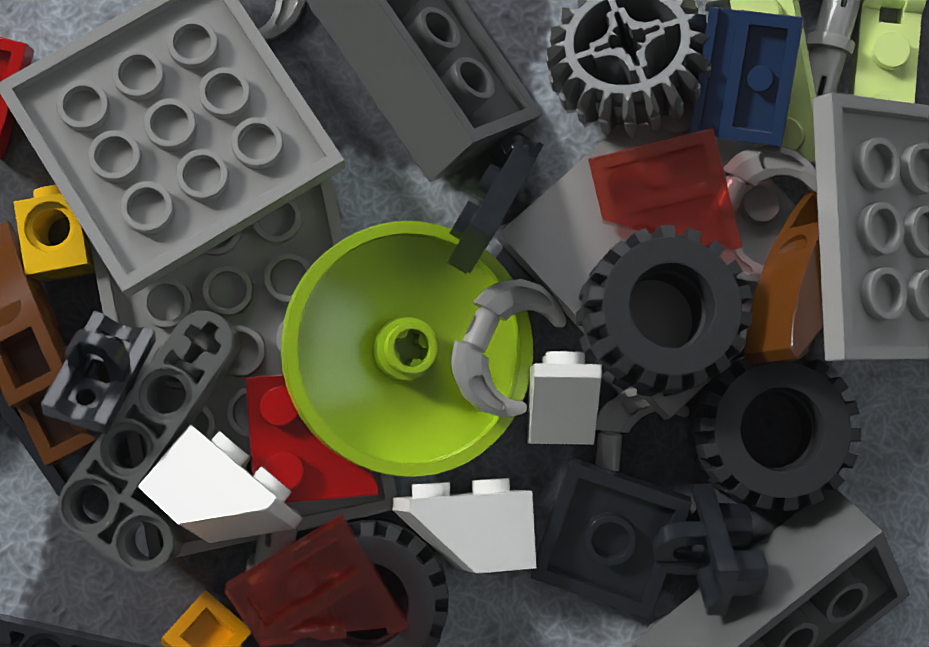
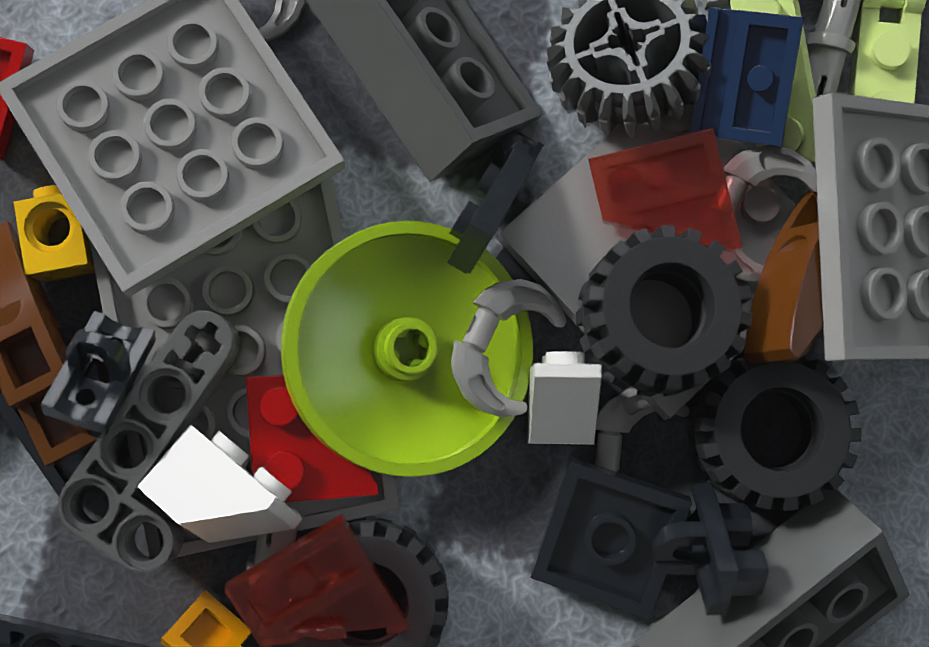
white slope [392,478,536,574] -> none

